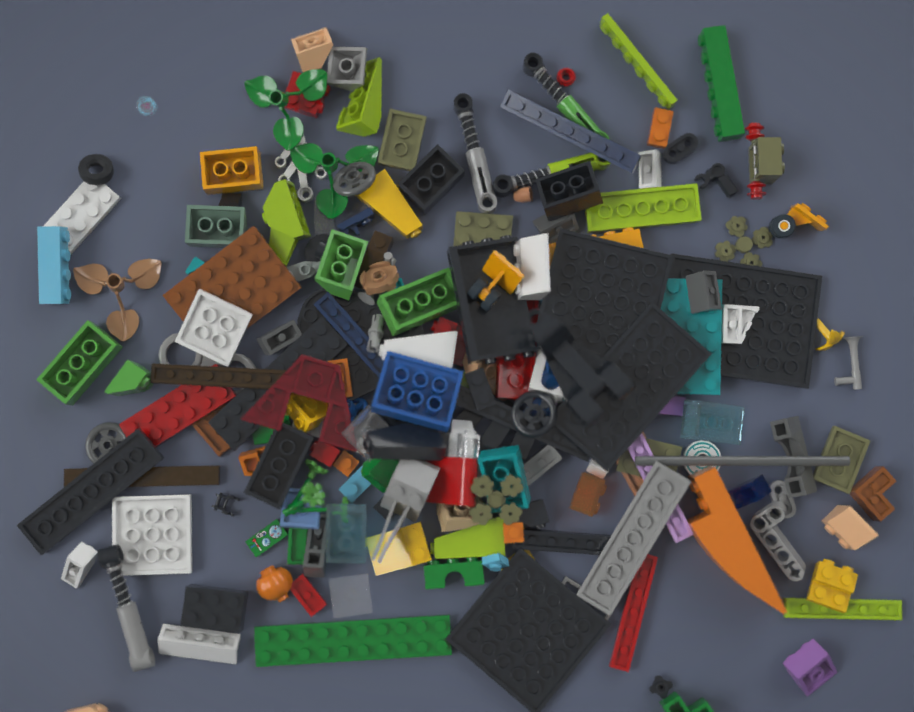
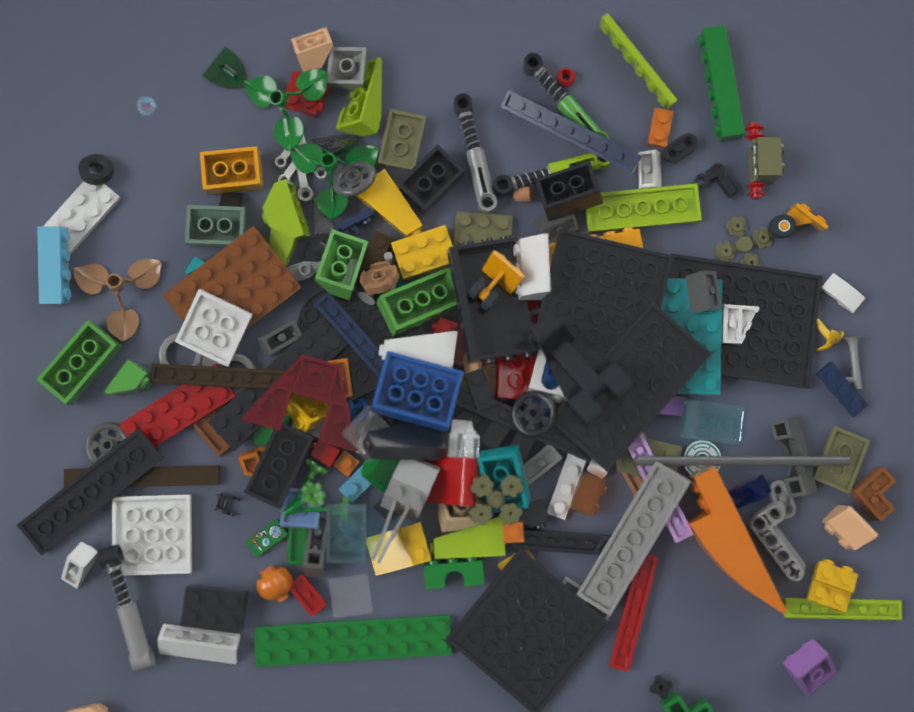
light grey pin [367,314,385,353] -> none
medium azure plate [482,553,509,571] -> none
none -> dark green shield [202,47,247,89]
none -> shield [310,135,358,158]
none -> yellow brick [391,225,452,282]
none -> white plate [547,453,586,520]
none -> dark blue plate [816,361,868,418]
none -> white slope [821,273,865,313]

